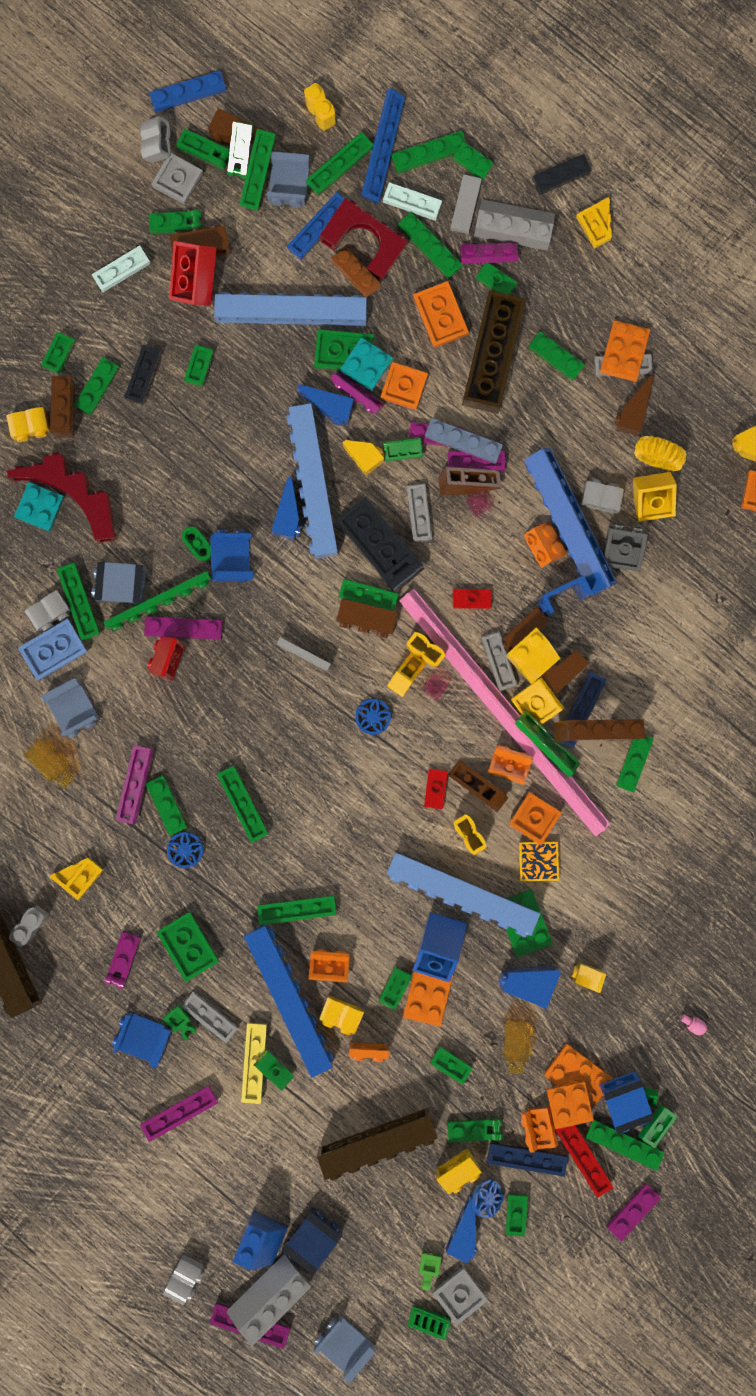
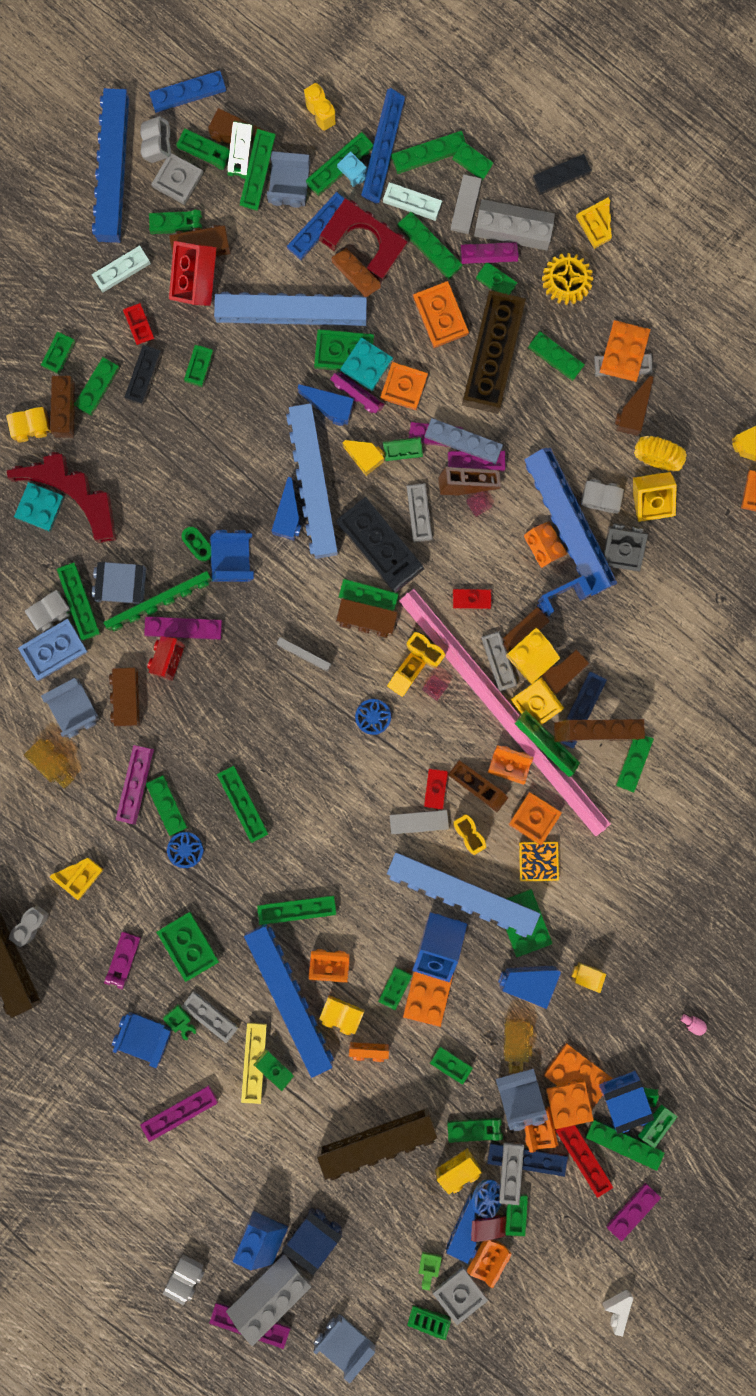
none -> blue brick [92,88,129,243]
none -> reddish brown brick [109,668,140,727]
none -> red slope [123,303,154,345]
none -> medium azure bracket [337,151,366,187]
none -> light grey tile [390,810,449,834]
none -> orange bracket [467,1240,512,1288]
none -> dark red slope [471,1214,506,1242]
none -> sand blue panel [496,1069,548,1131]
none -> light grey tile [499,1142,524,1205]
none -> yellow gear [542,253,593,305]
none -> white slope [602,1290,633,1337]

